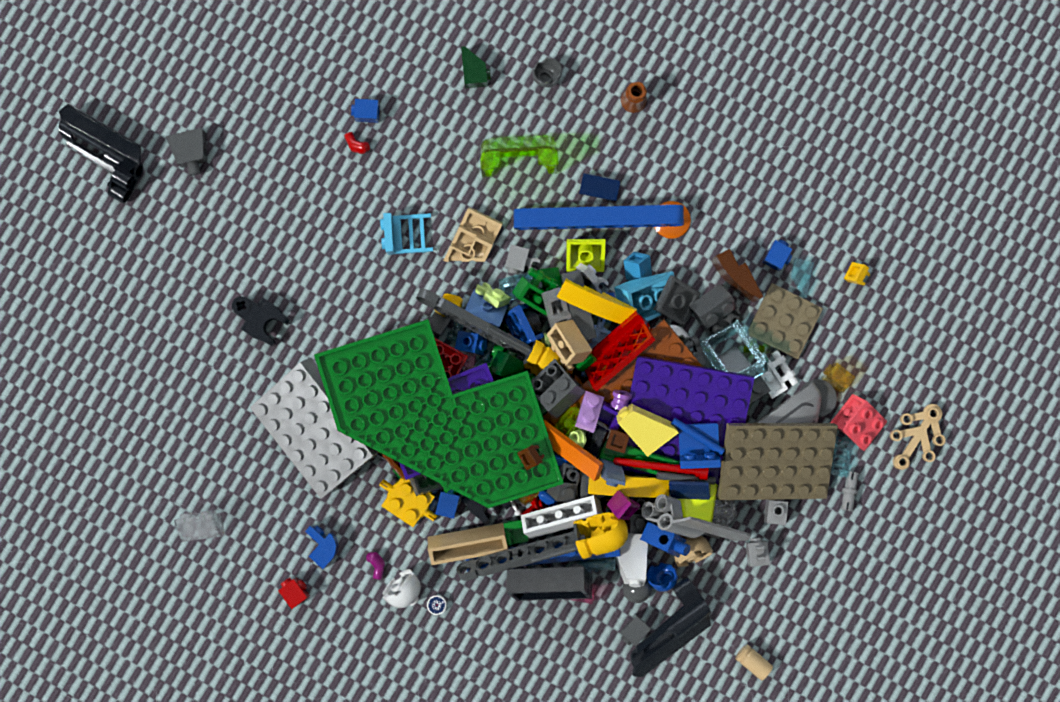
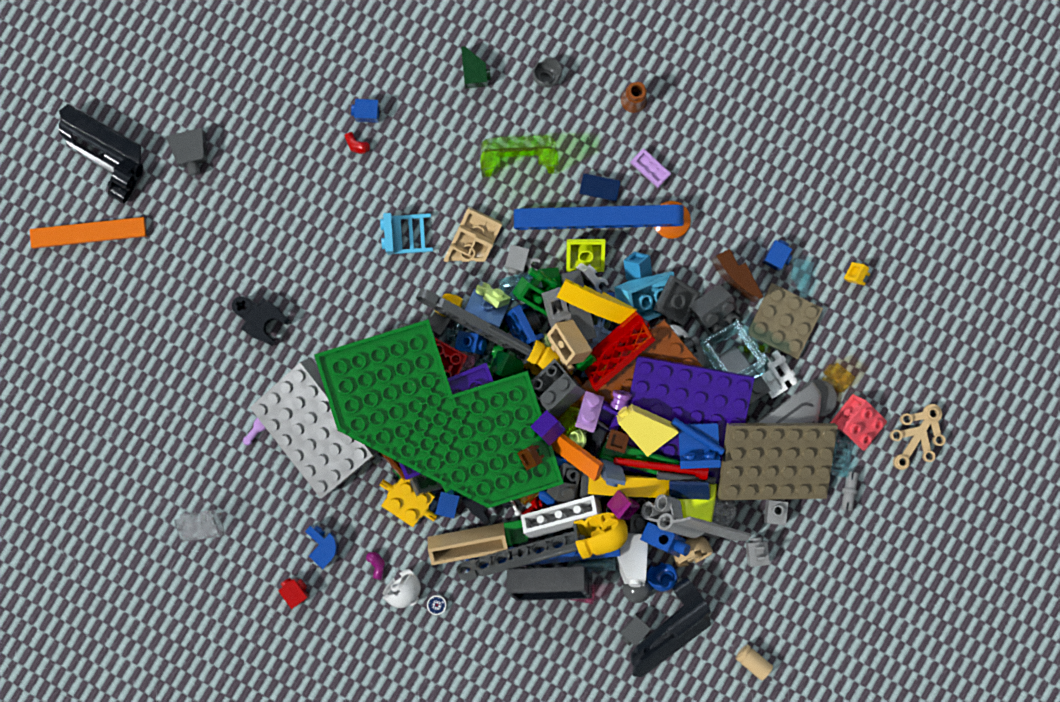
none -> orange tile [29,217,147,249]
none -> lavender piece [243,417,266,446]
none -> dark purple panel [531,410,566,446]
none -> lavender plate [630,148,671,188]

